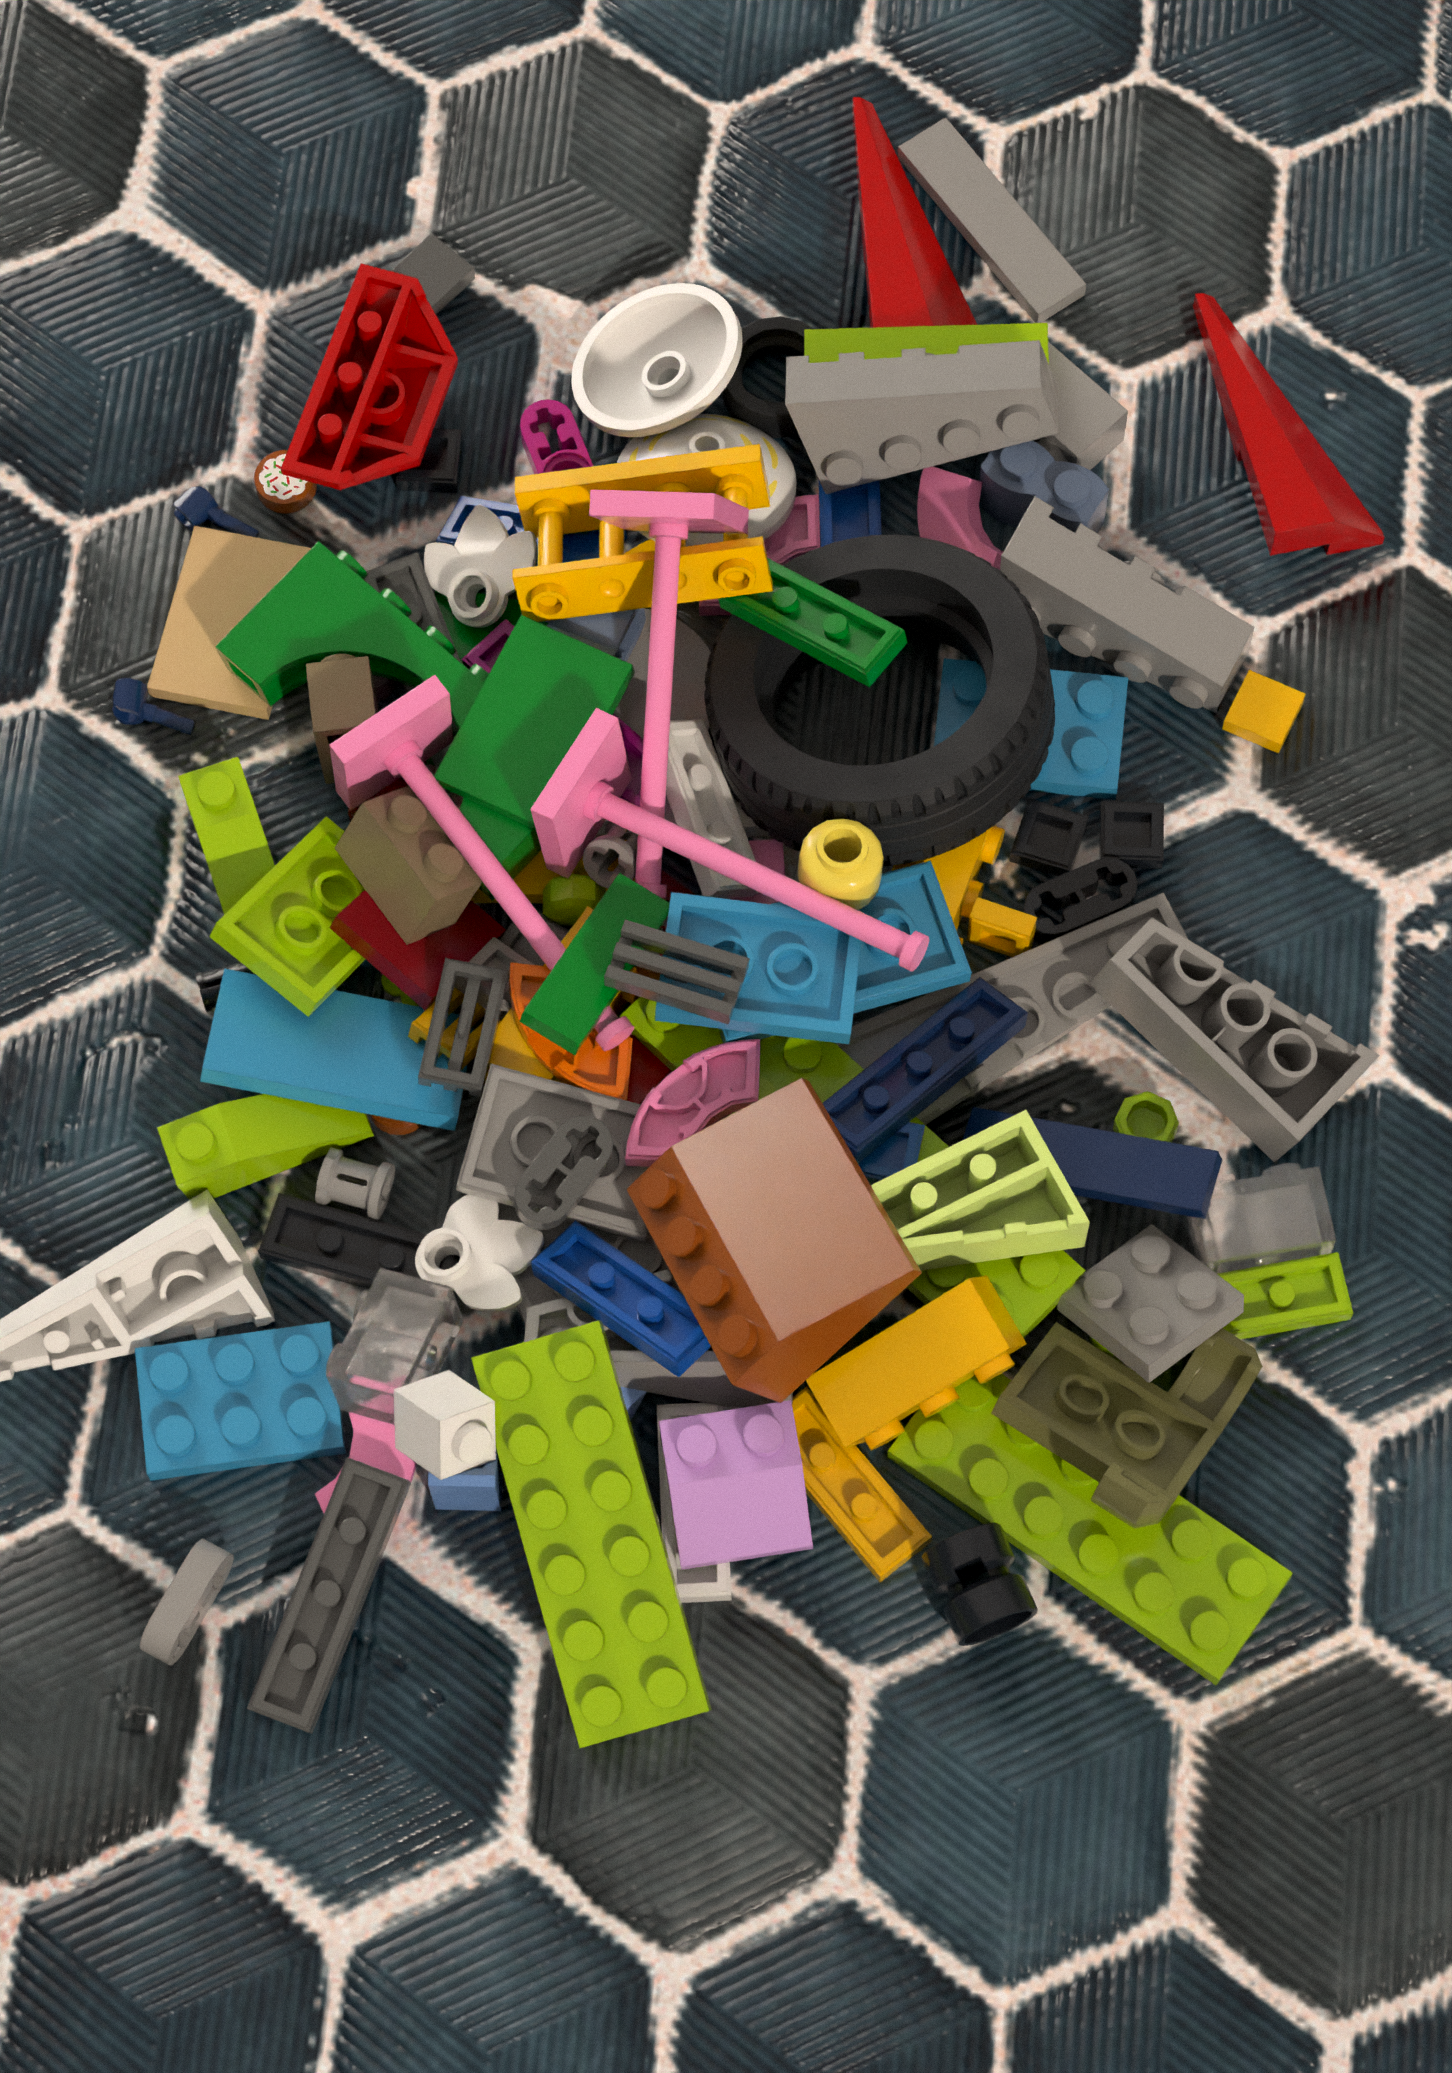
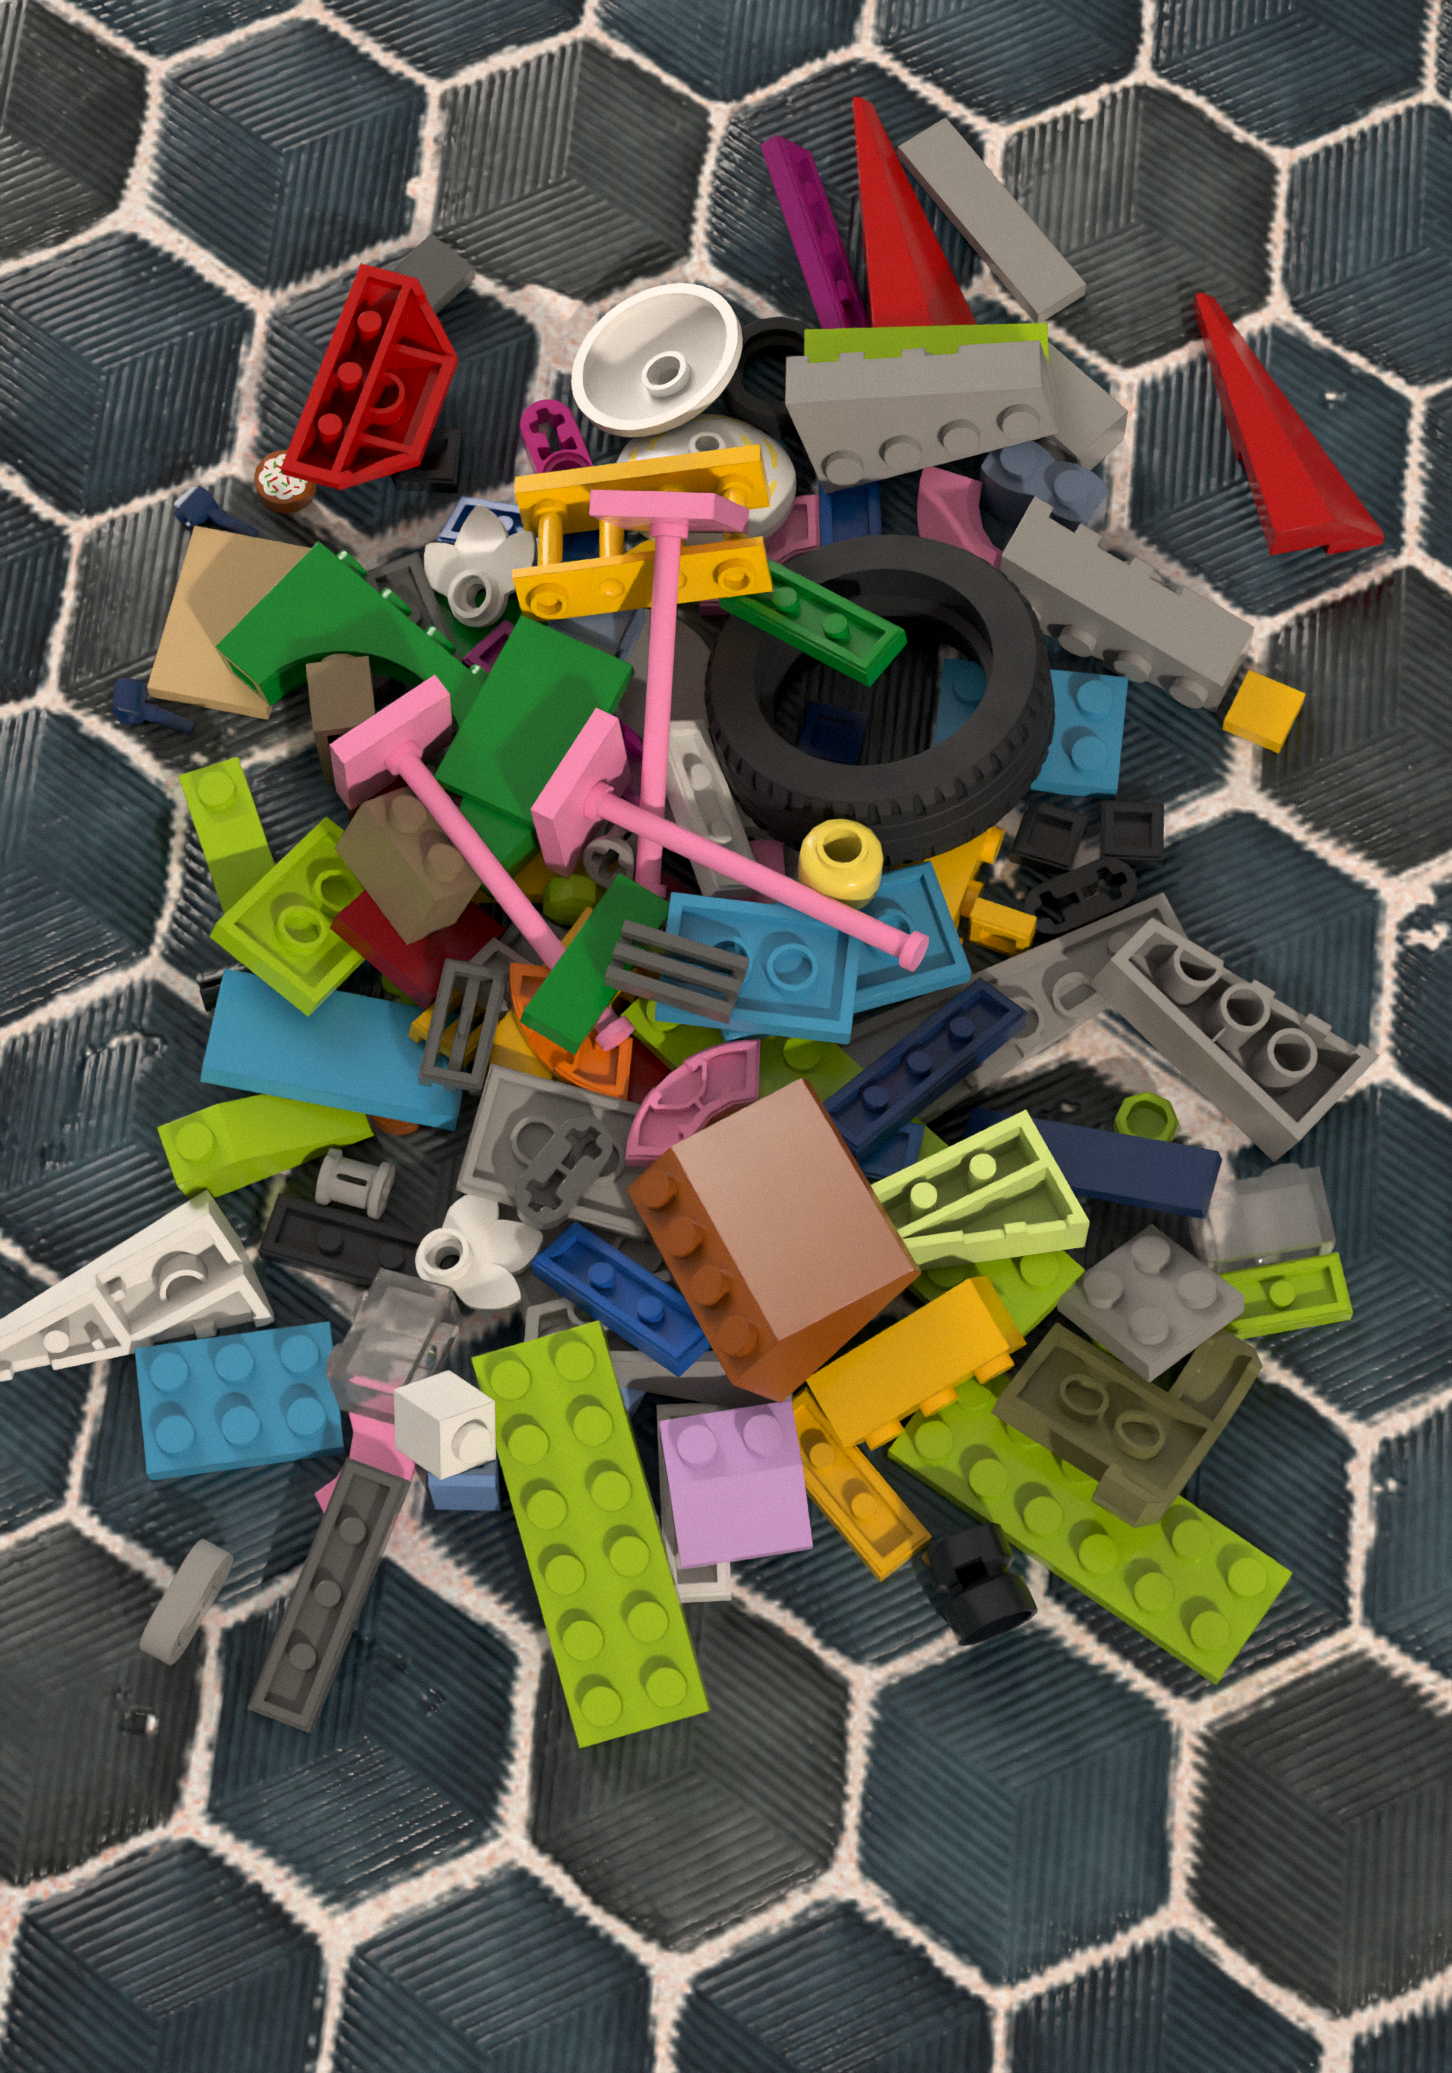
none -> magenta tile [760,135,870,329]
none -> dark blue tile [796,701,870,766]

